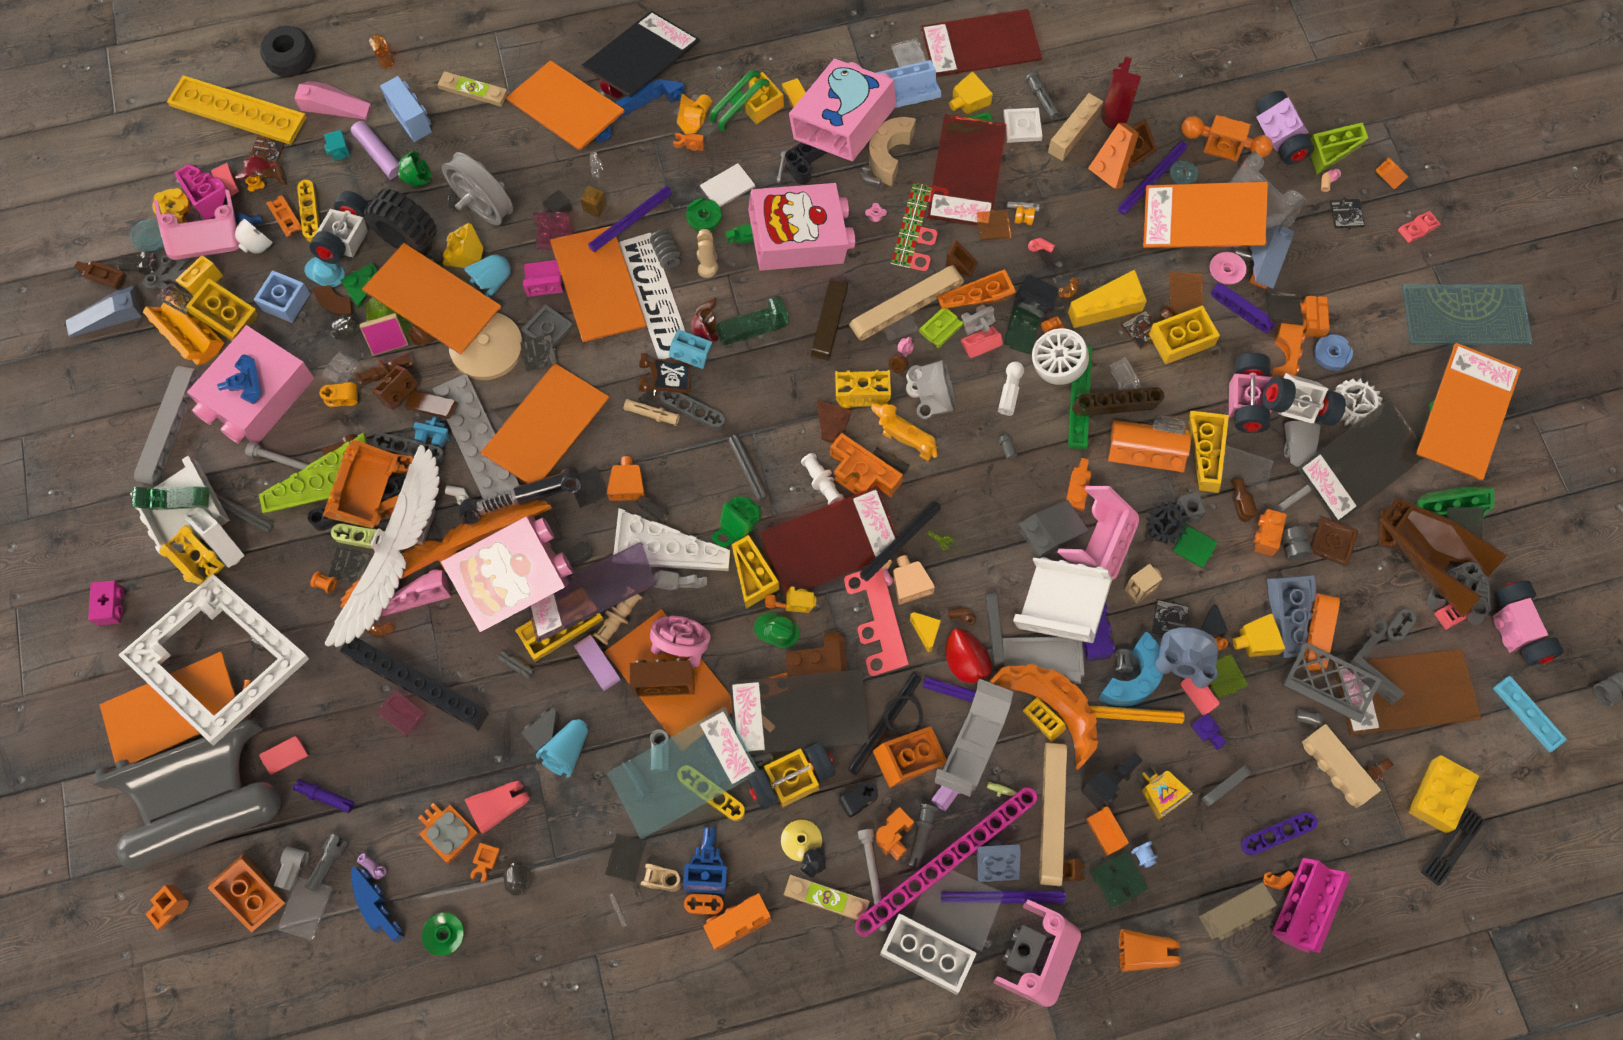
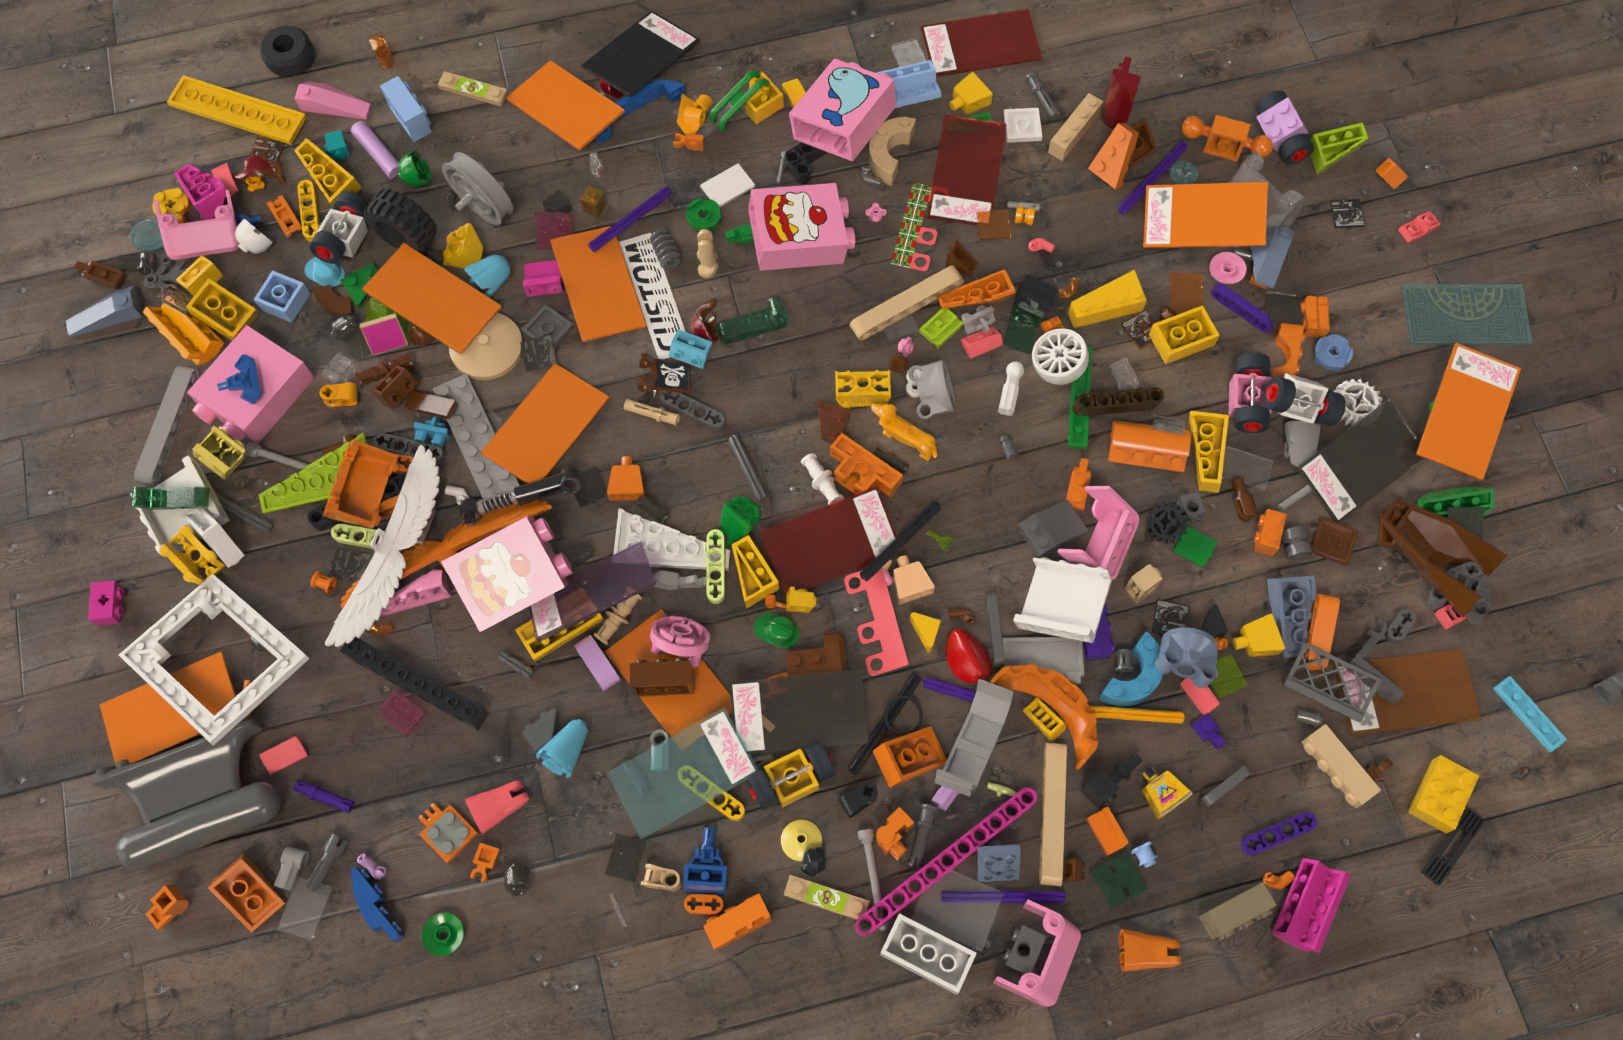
dark brown beam [811,278,848,361] -> none
arm [1321,169,1341,192] -> none
brick [1492,580,1564,665] -> none
none -> light yellow torso [193,426,246,480]
none -> yellow wedge [294,138,362,208]
none -> yellowish green beam [707,529,725,604]

